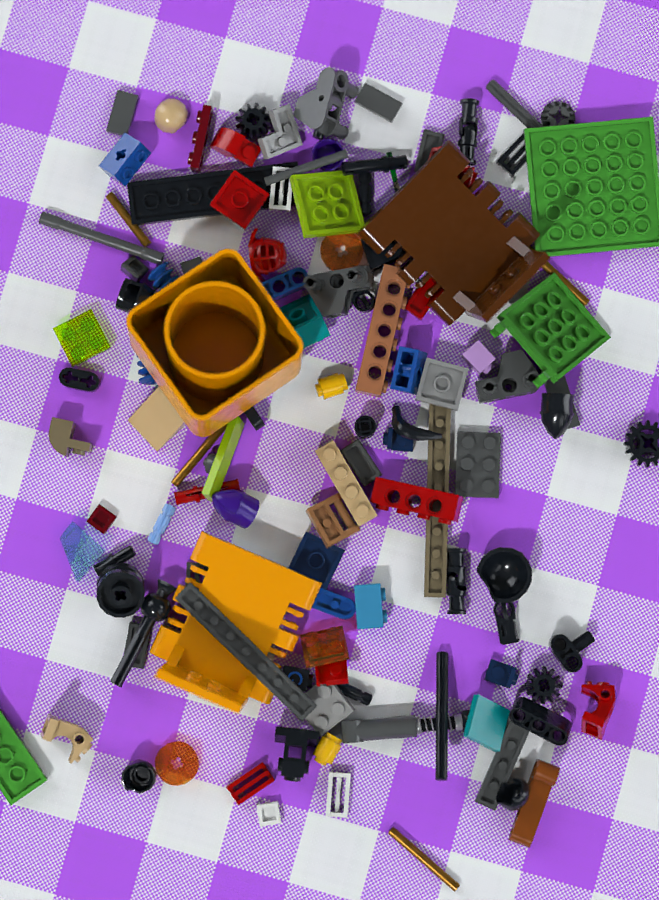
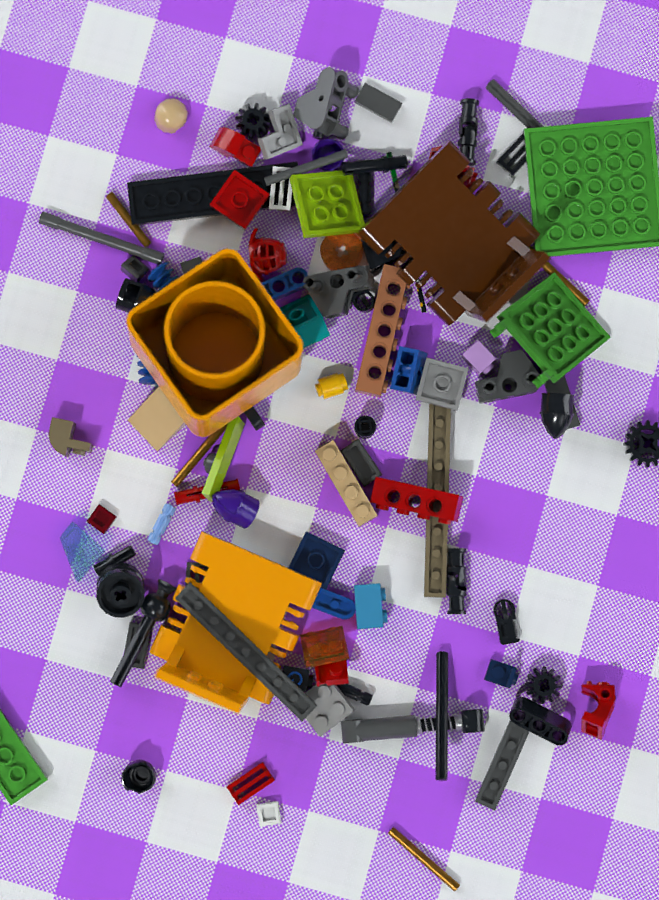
tan tile [40,714,93,764] -> none
clear neon green plate [53,309,111,367] -> none
black beam [59,368,100,392] -> none
blue brick [99,133,151,186] -> none
dark grey tile [106,90,139,136] -> none
clear orange plate [155,741,199,786] -> none
dark red plate [188,104,213,173] -> none
black tile [275,726,320,782] -> none
medium nougat plate [306,493,361,548] -> none
yellow brick [312,732,342,766] -> none
white tile [326,771,351,818] -> none
dark blue bracket [383,427,414,452] -> none
black piece [391,406,442,441] -> none
red tile [405,278,441,320] -> none
dark grey tile [414,129,445,172] -> none
dark grey plate [455,431,501,499] -> none
teal tile [463,694,510,752] -> none
black cylinder [477,547,532,603] -> none
black hair [496,778,530,811] -> none
dark orange beam [508,759,560,848] -> none
dark grey gear [541,100,575,127] -> none
black beam [549,631,595,672] -> none

